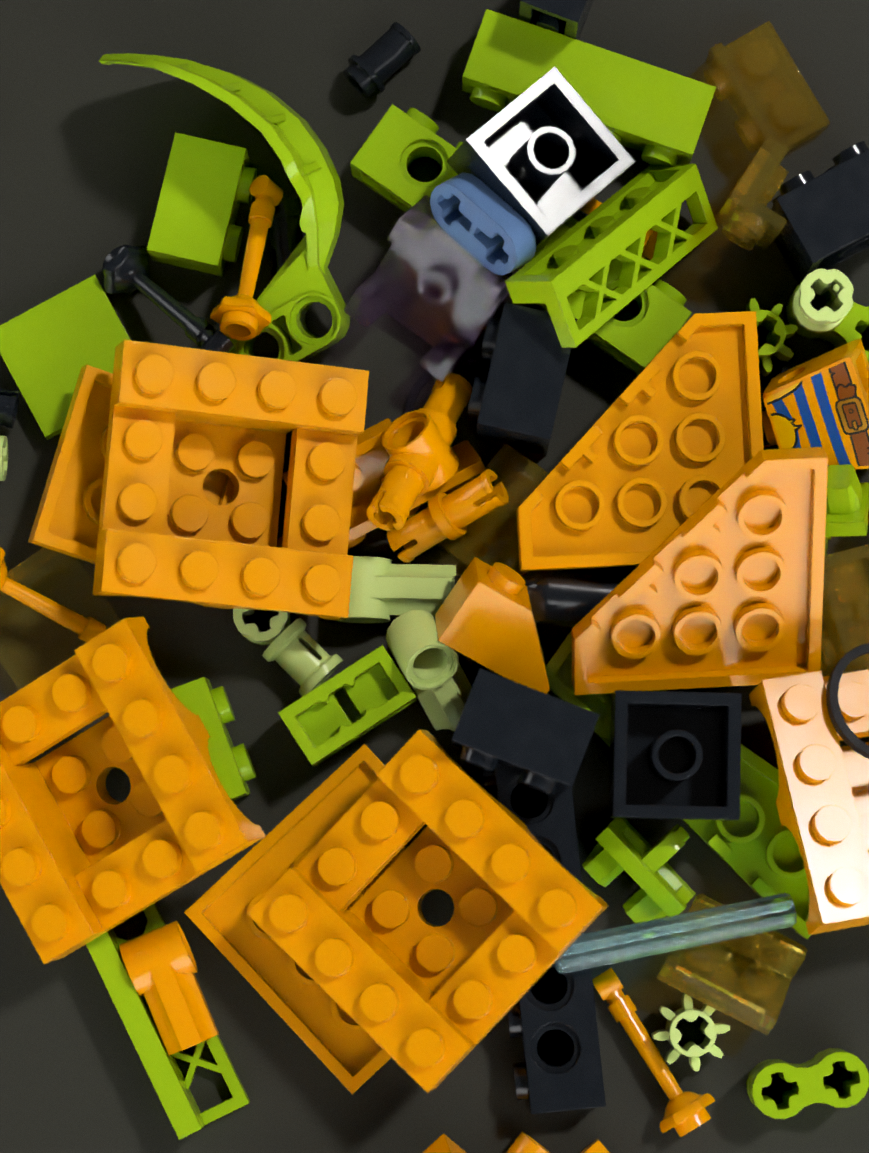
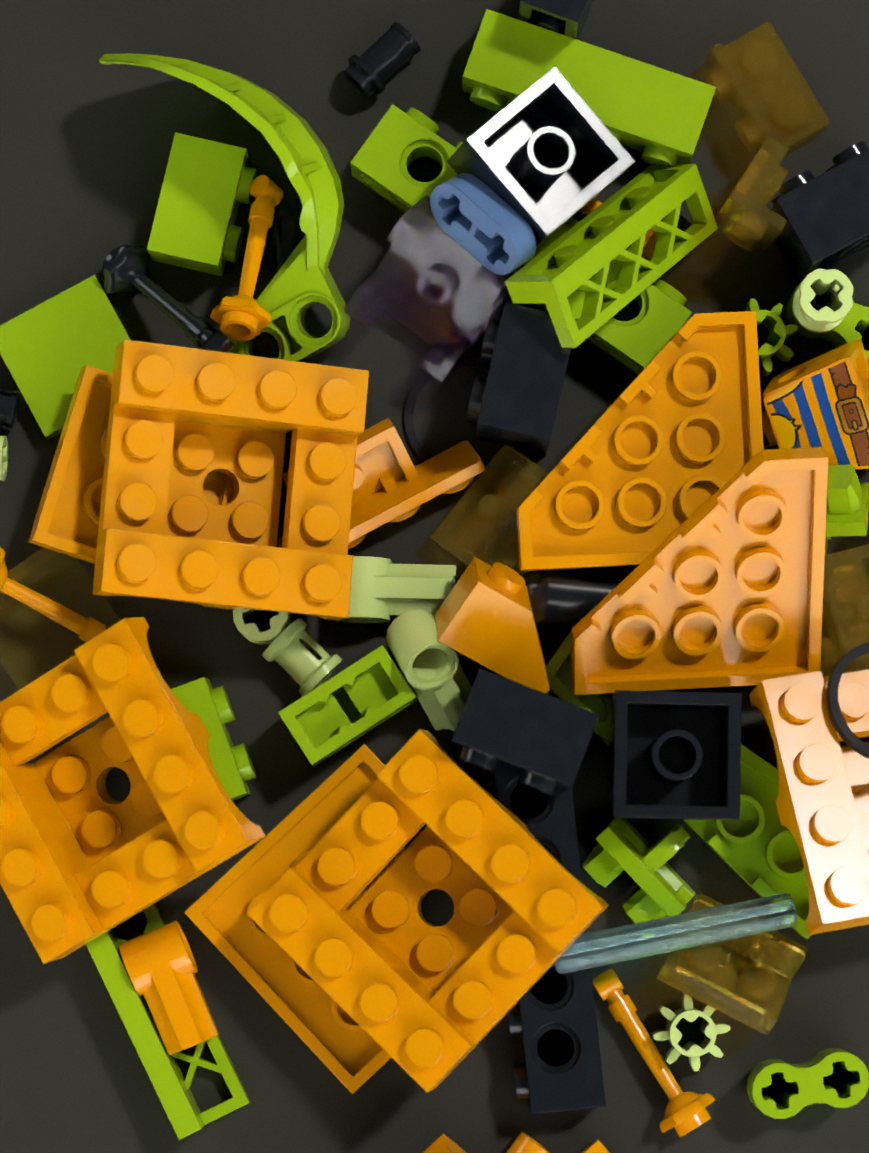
light orange pin [367,373,472,531] -> none
light orange pin [387,469,509,563] -> none

